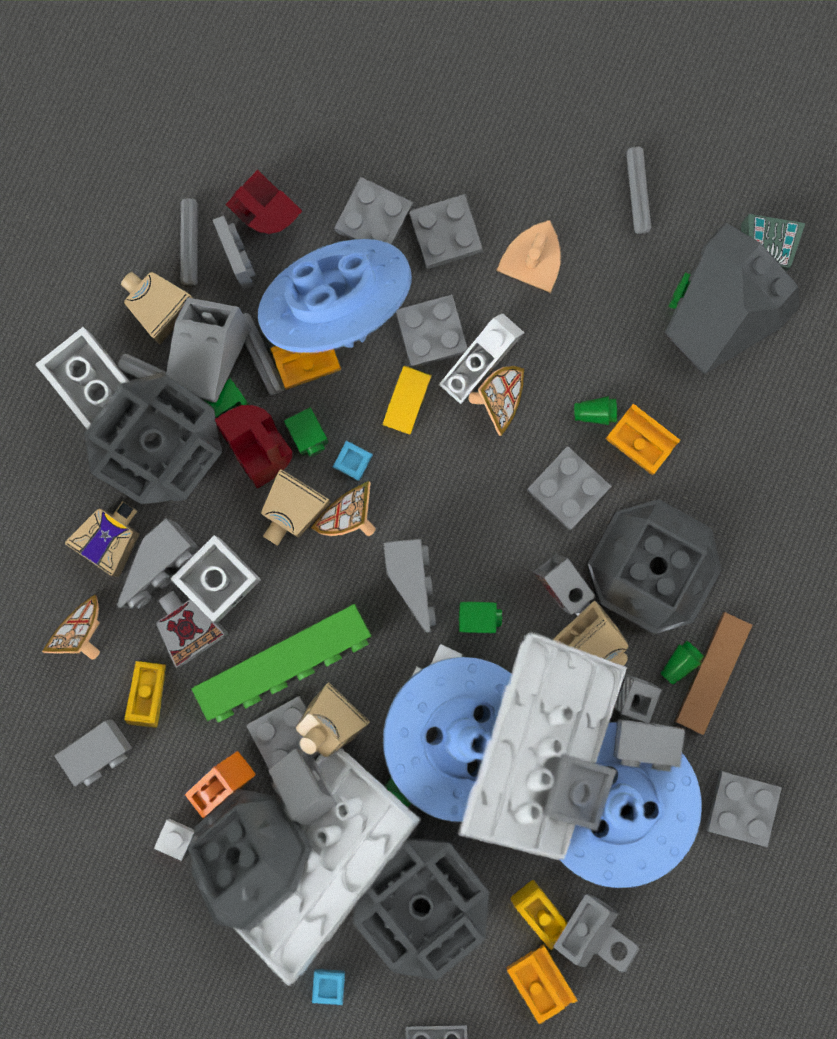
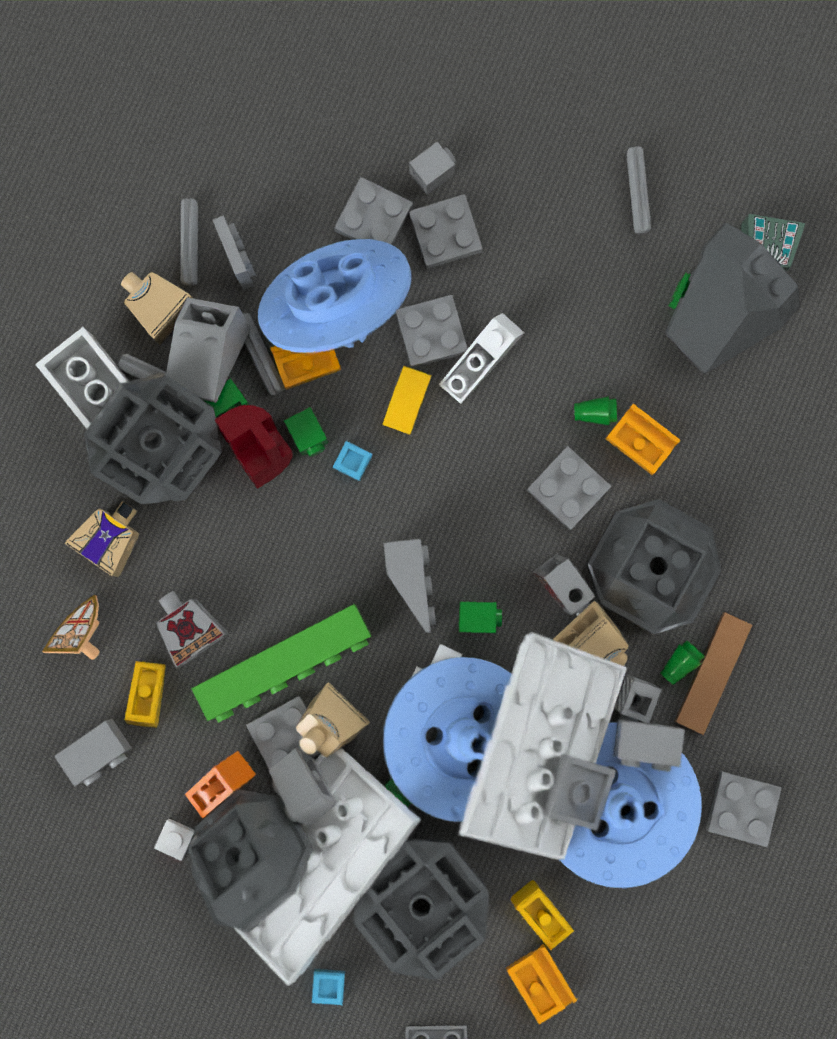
light grey slope [117,518,200,609] -> none
white brick [170,536,261,622] -> none
dark red brick [225,169,302,234] -> none
tan torso [261,469,331,546] -> none
shield [311,481,376,536] -> none
shield [469,366,524,436] -> none
light nougat shield [497,220,561,293] -> none
light grey piece [553,894,639,972] -> none
none -> light grey brick [409,142,456,195]

